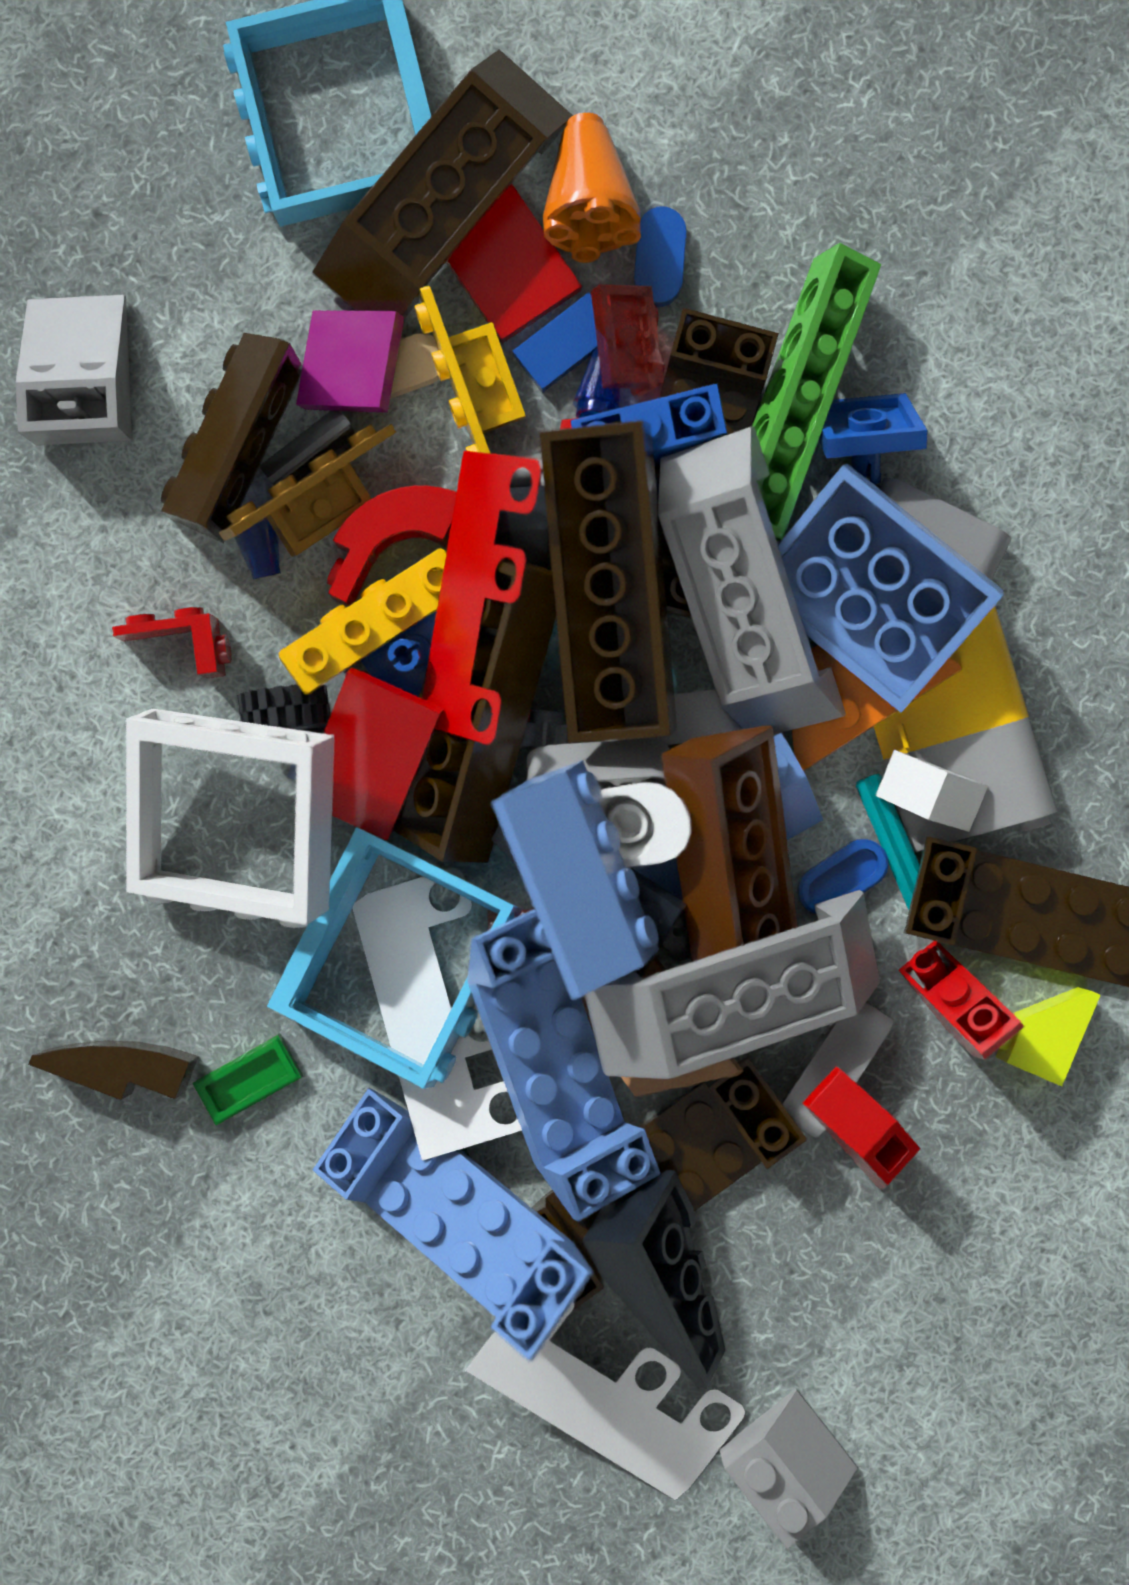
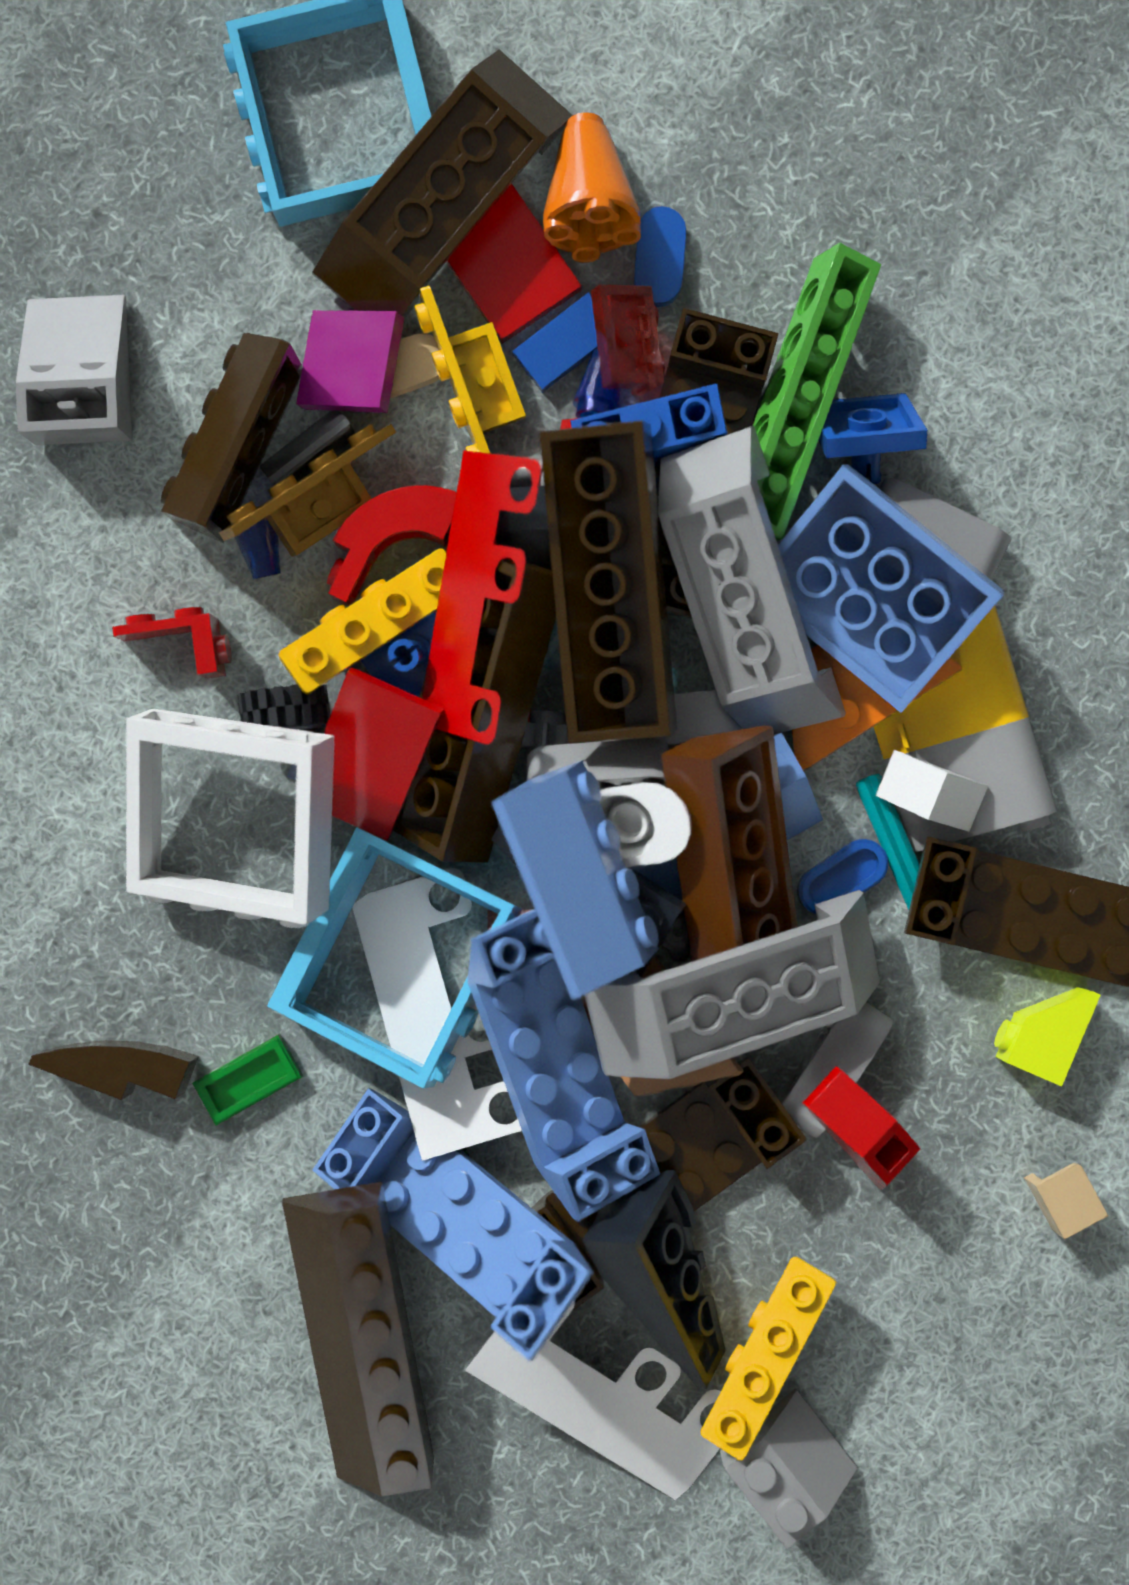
red slope [898,941,1024,1060] -> none
none -> dark brown slope [282,1182,434,1497]
none -> yellow bracket [700,1256,837,1460]
none -> tan panel [1024,1163,1108,1240]

